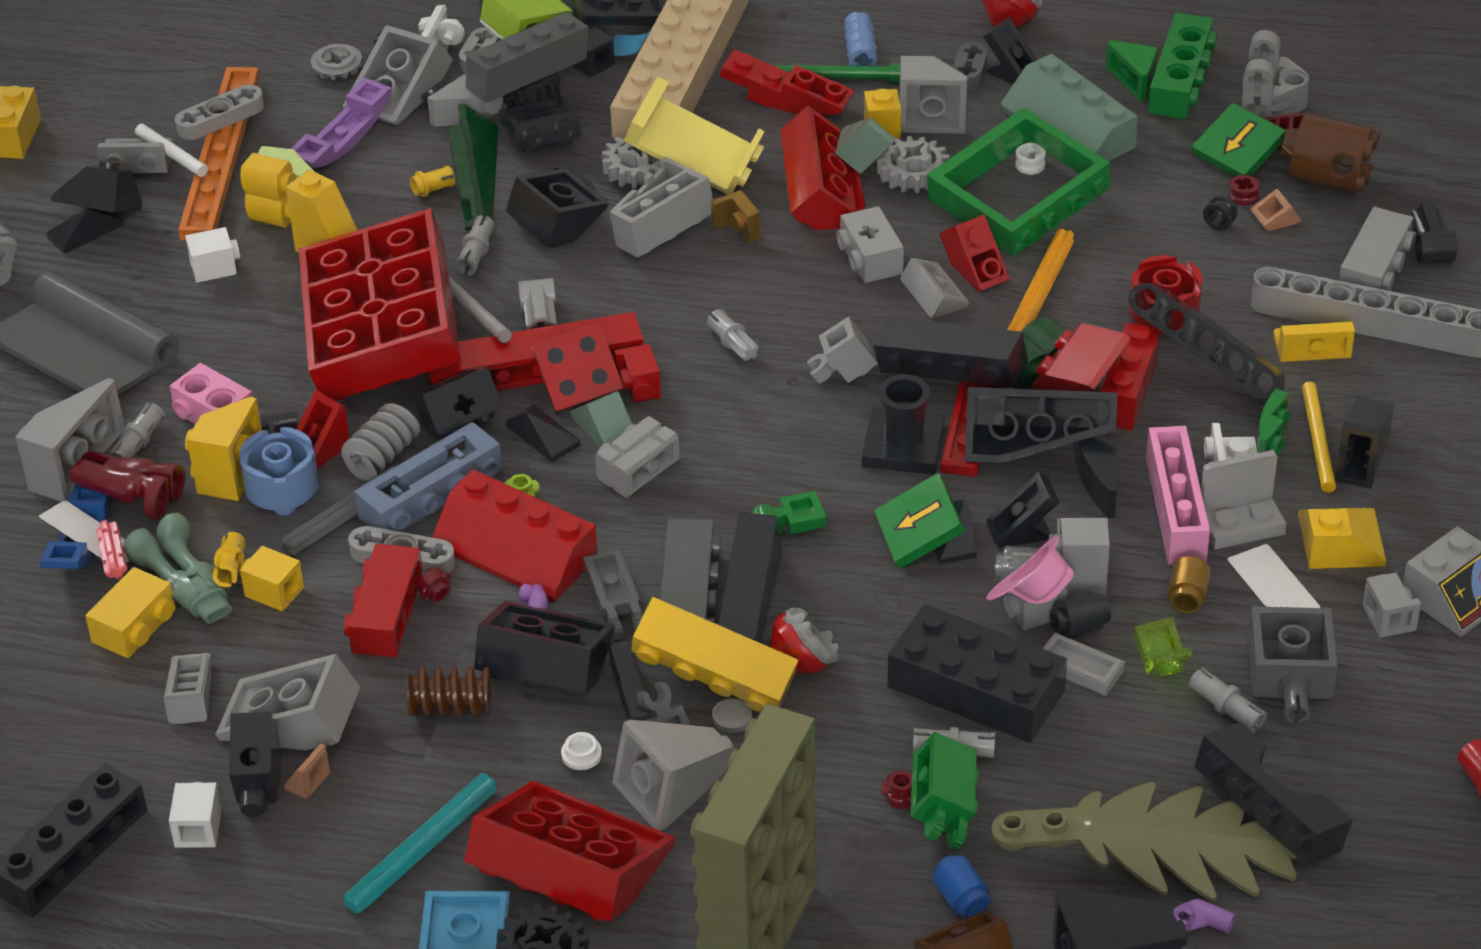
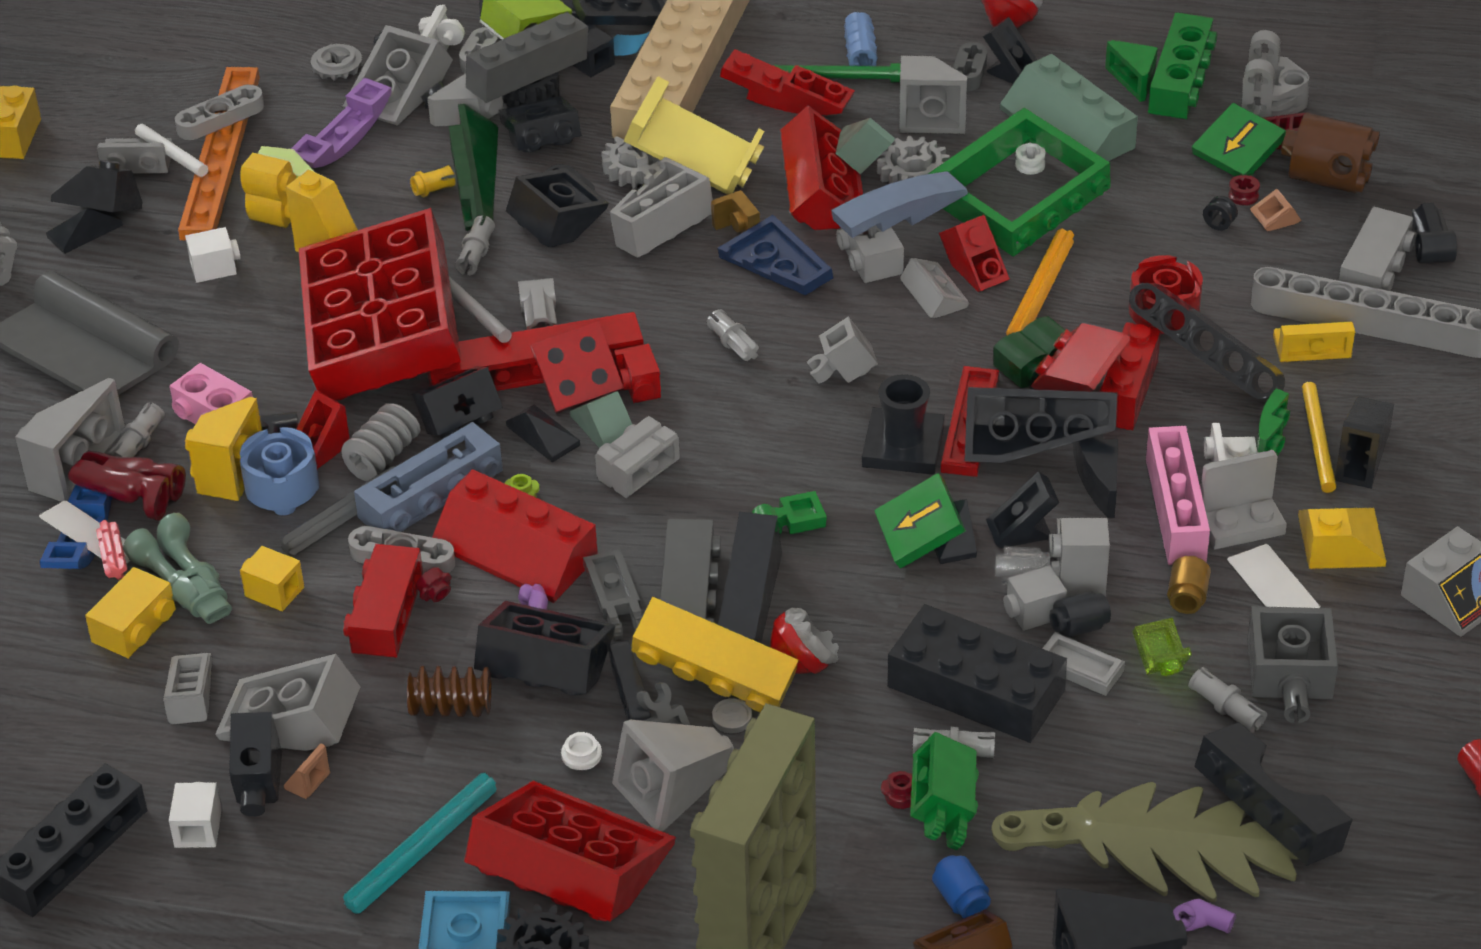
yellow pin [213,532,246,587] -> none
yellow brick [864,89,901,140] -> none
black brick [873,317,1028,388] -> none
bright pink piece [986,536,1074,604] -> none
light grey brick [1362,572,1421,638] -> none
none -> dark blue wing [717,215,834,295]
none -> sand blue slope [831,172,968,238]

